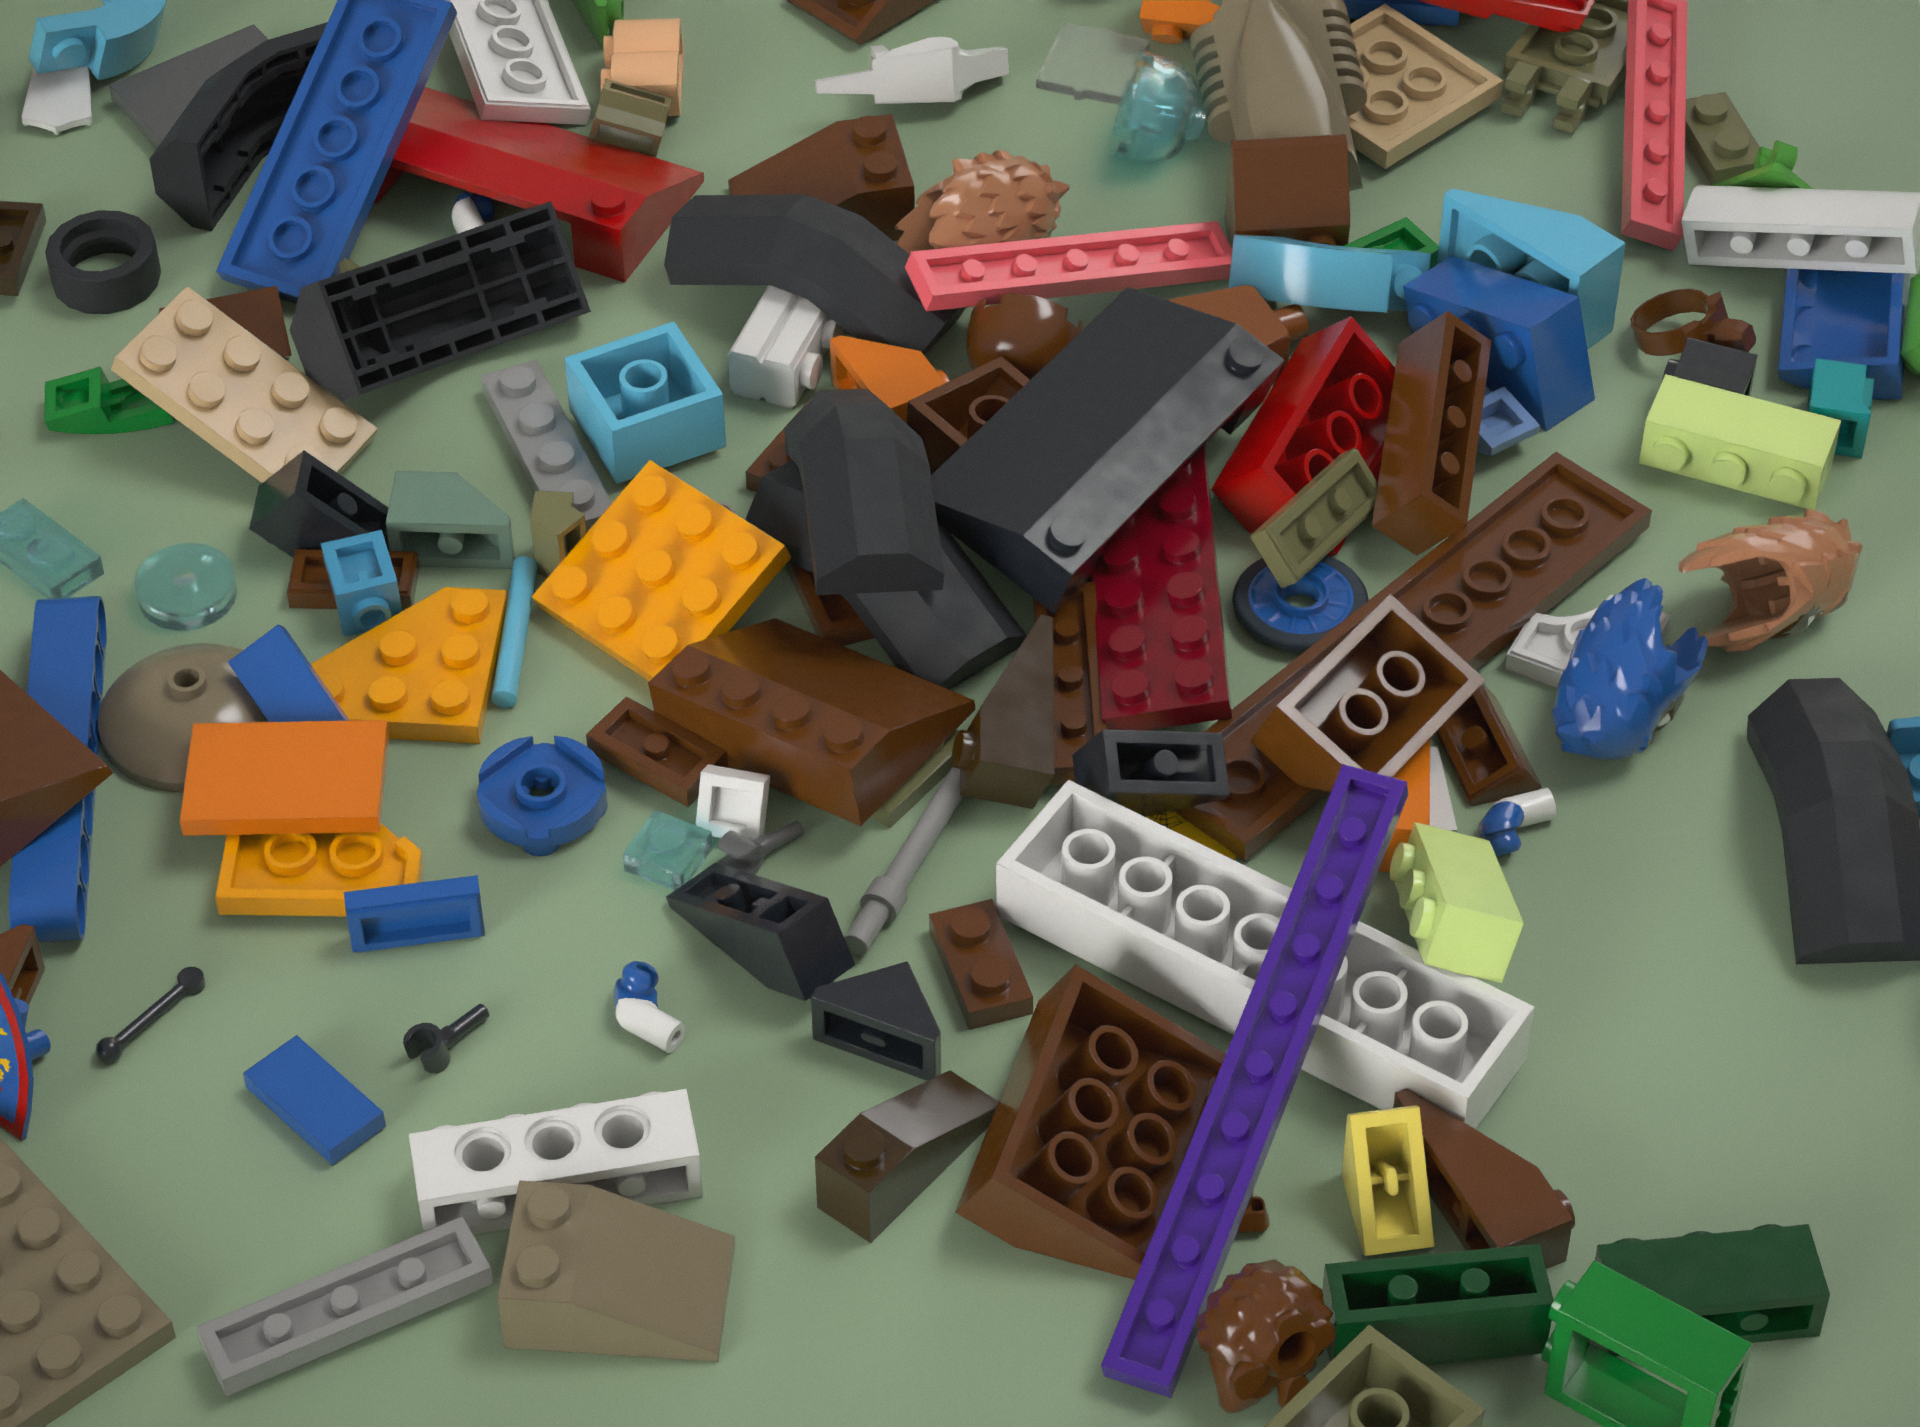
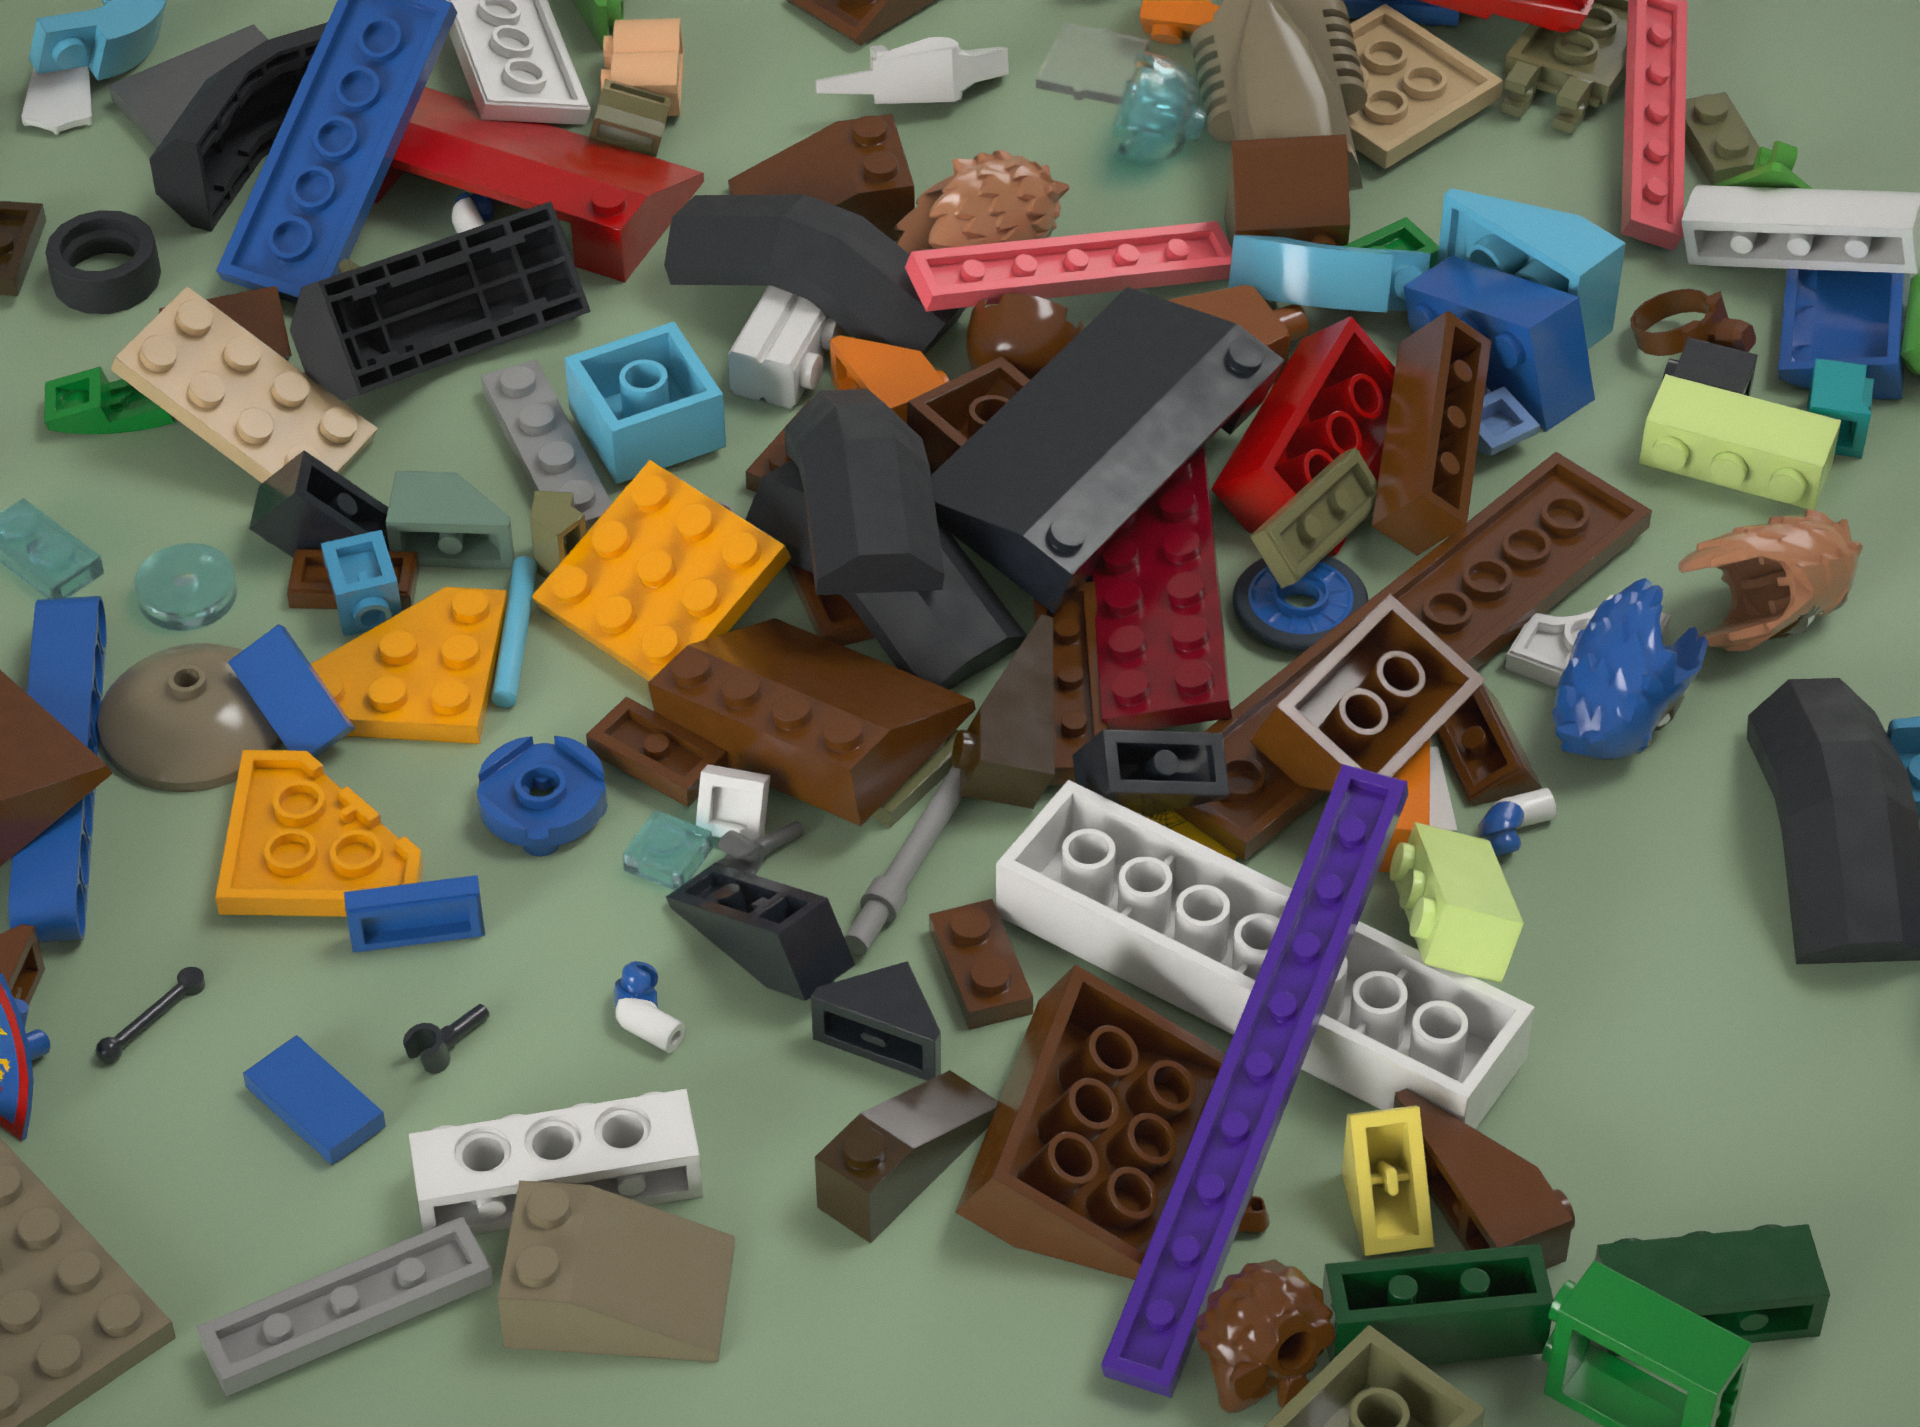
orange tile [180,720,389,836] -> none

